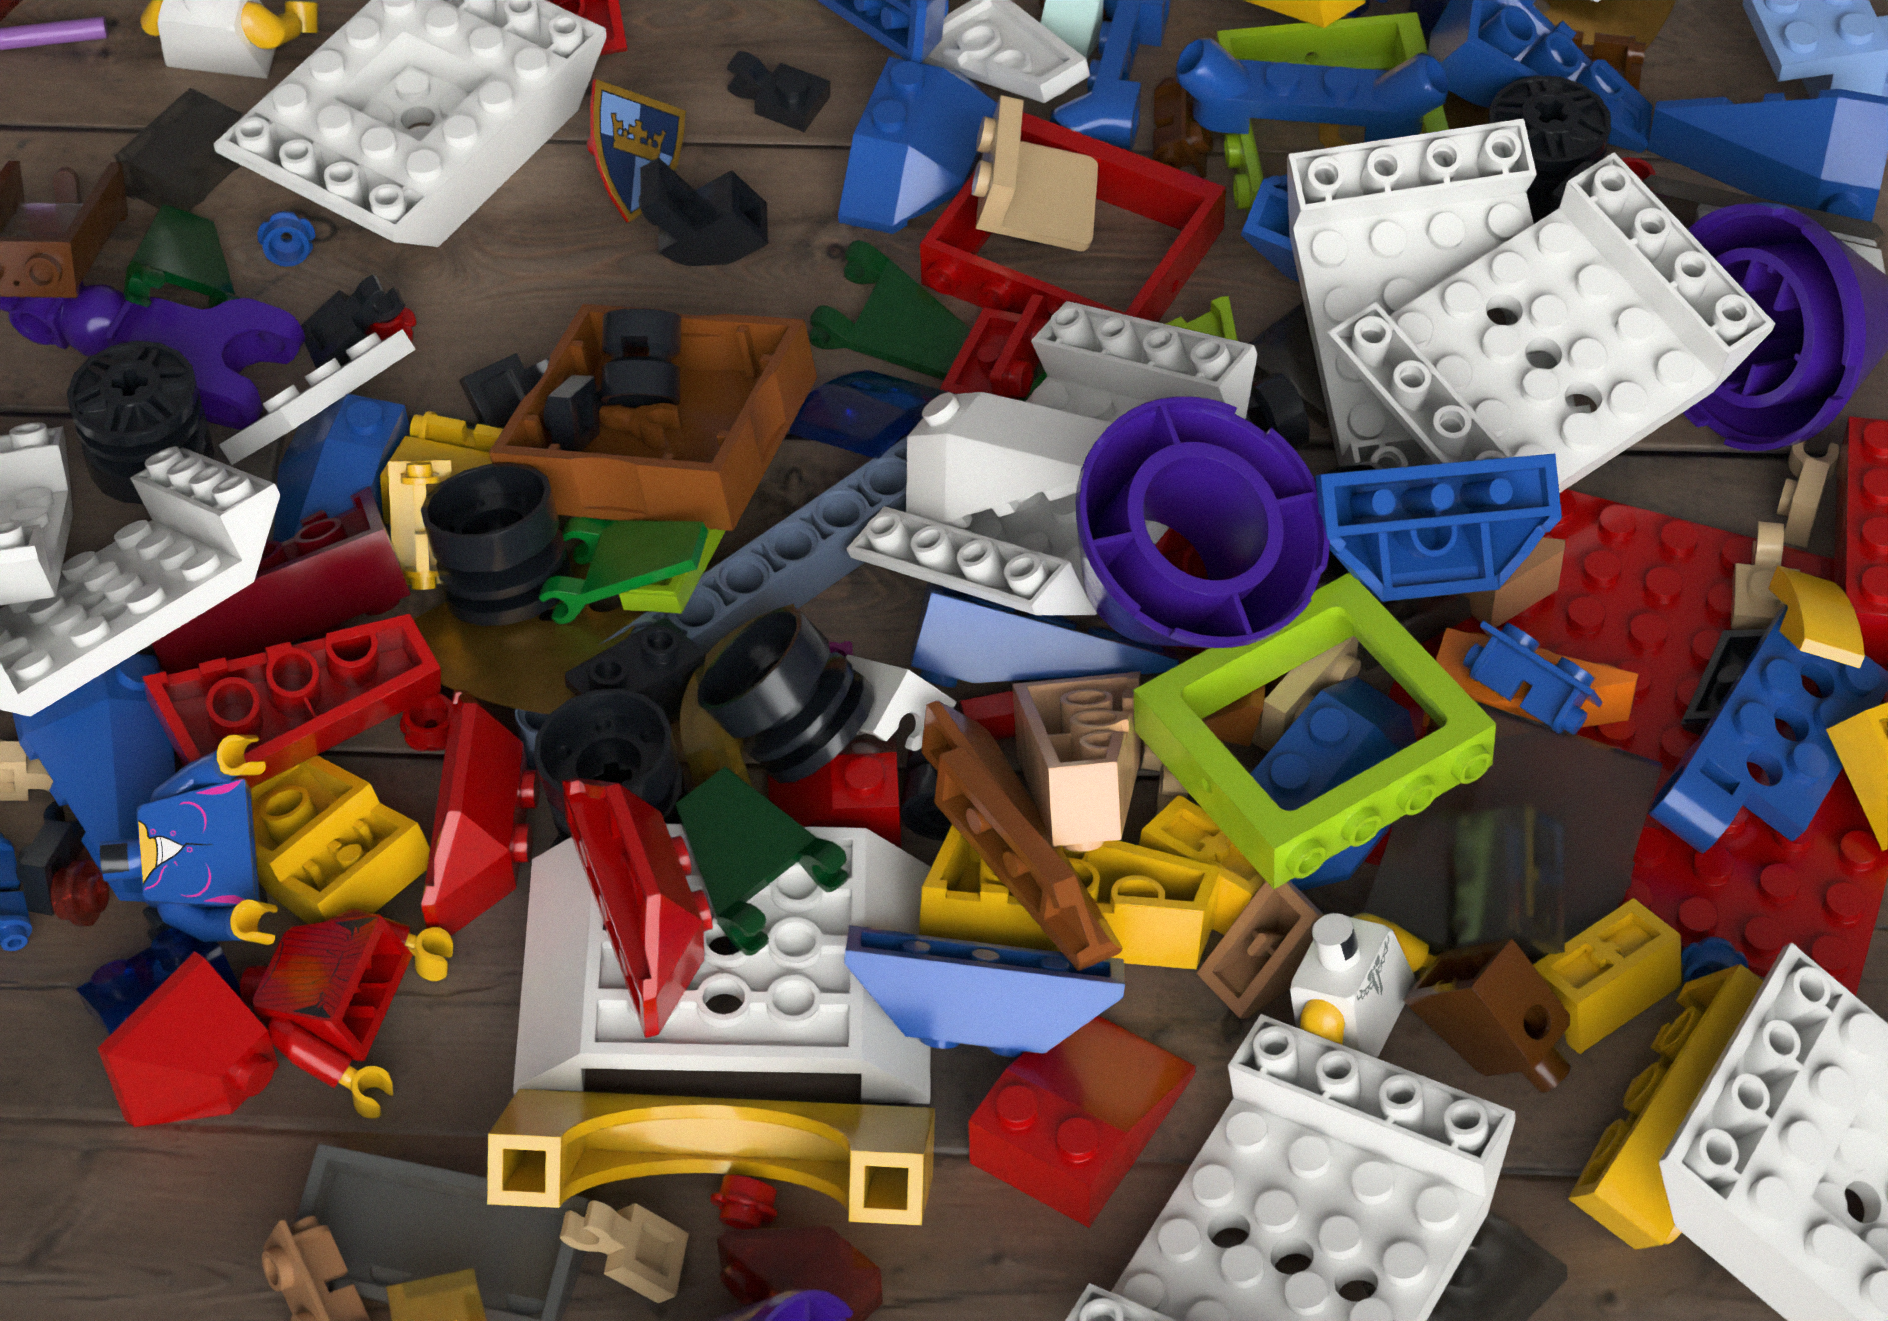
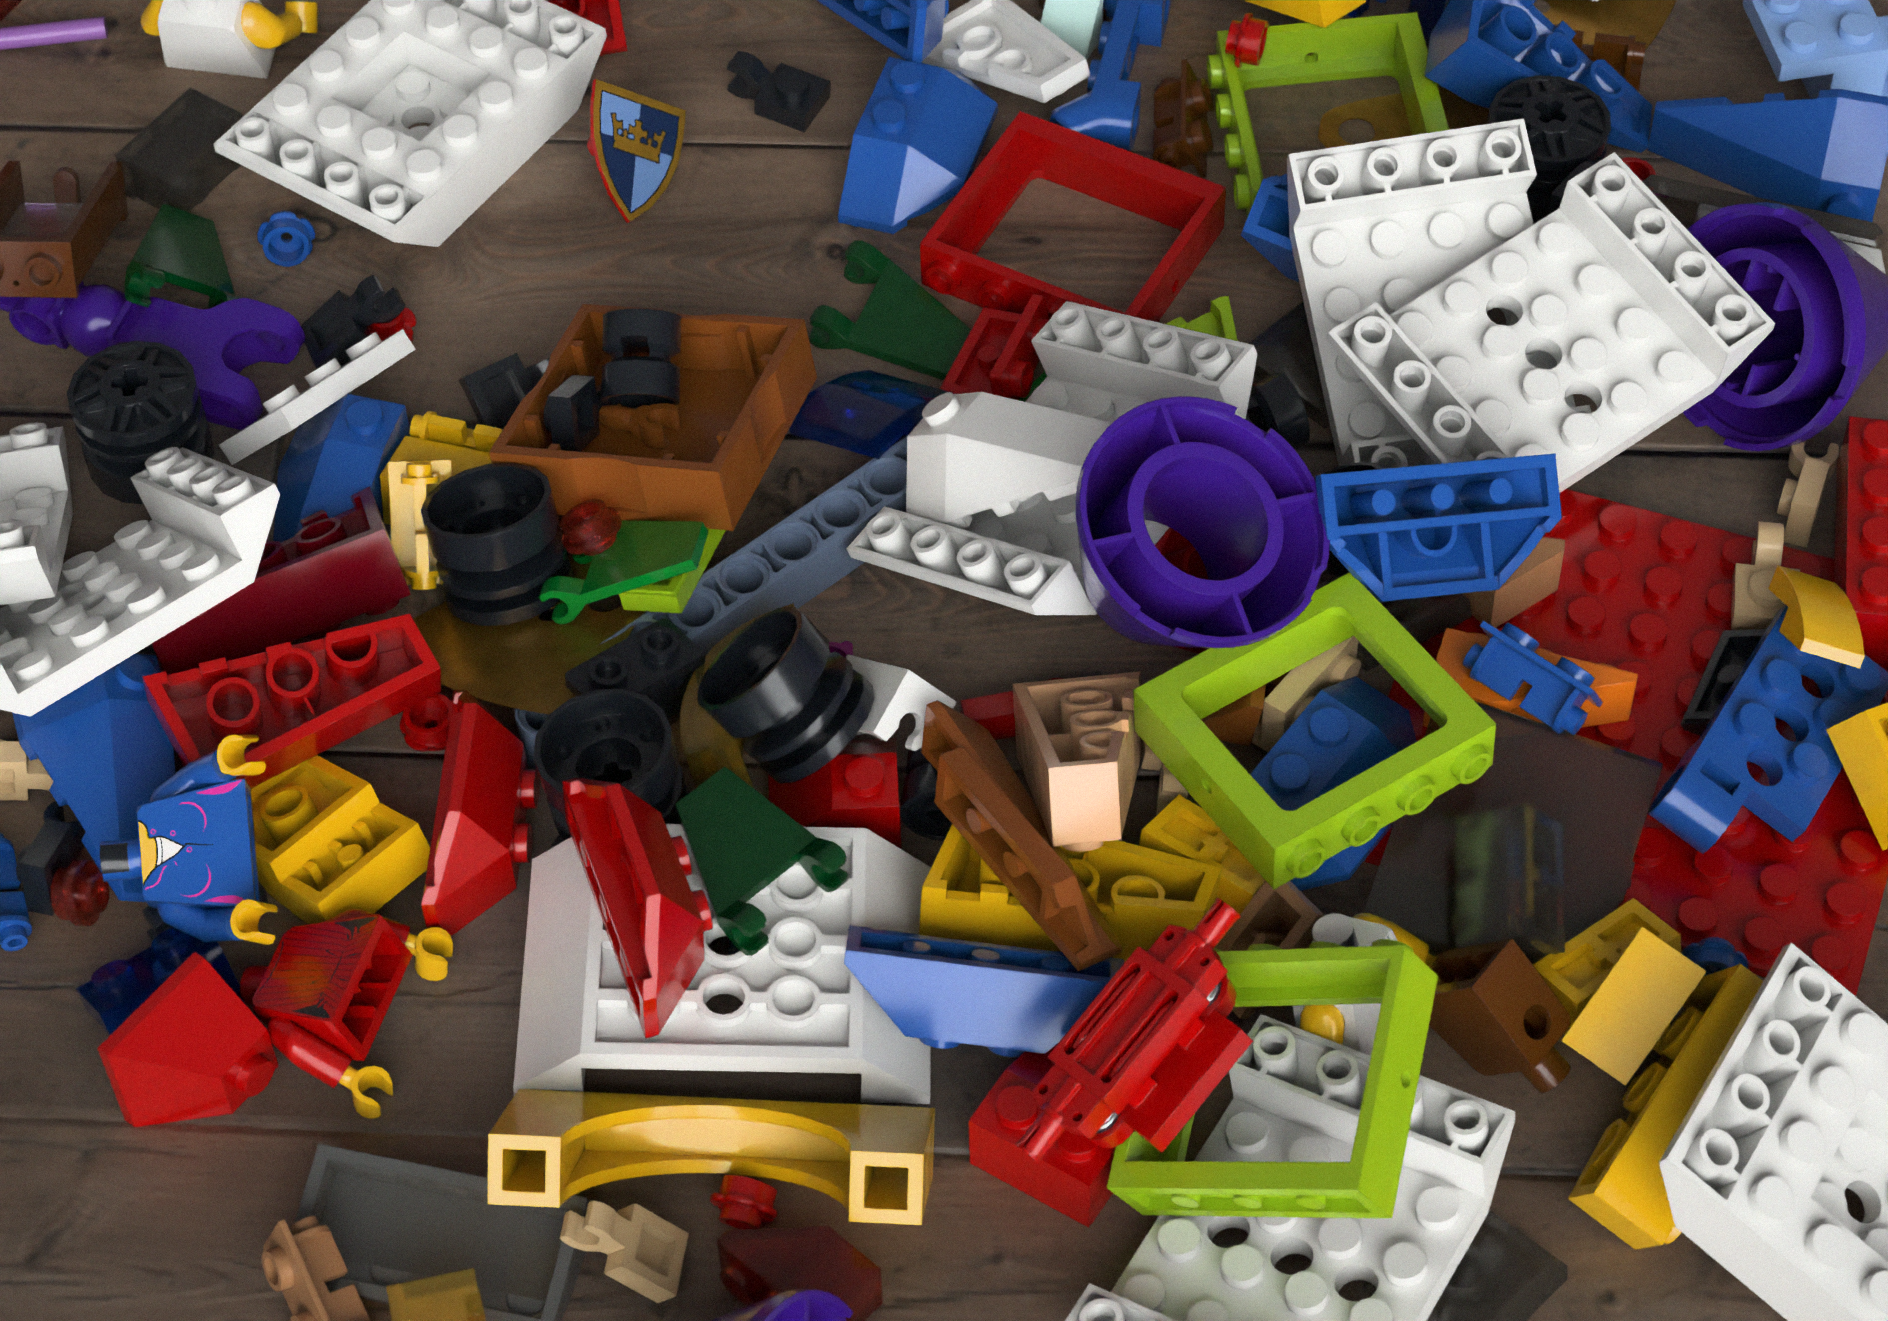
black brick [639,157,768,266] -> none
wedge [910,581,1179,688] -> none
tan bracket [972,95,1098,251] -> none
blue plate [1176,37,1449,143] -> none
none -> clear red plate [560,499,622,556]
none -> red piece [1015,897,1253,1163]
none -> lime piece [1107,939,1438,1219]
none -> red plate [1225,13,1268,68]
none -> yellow hinge [1561,926,1707,1086]

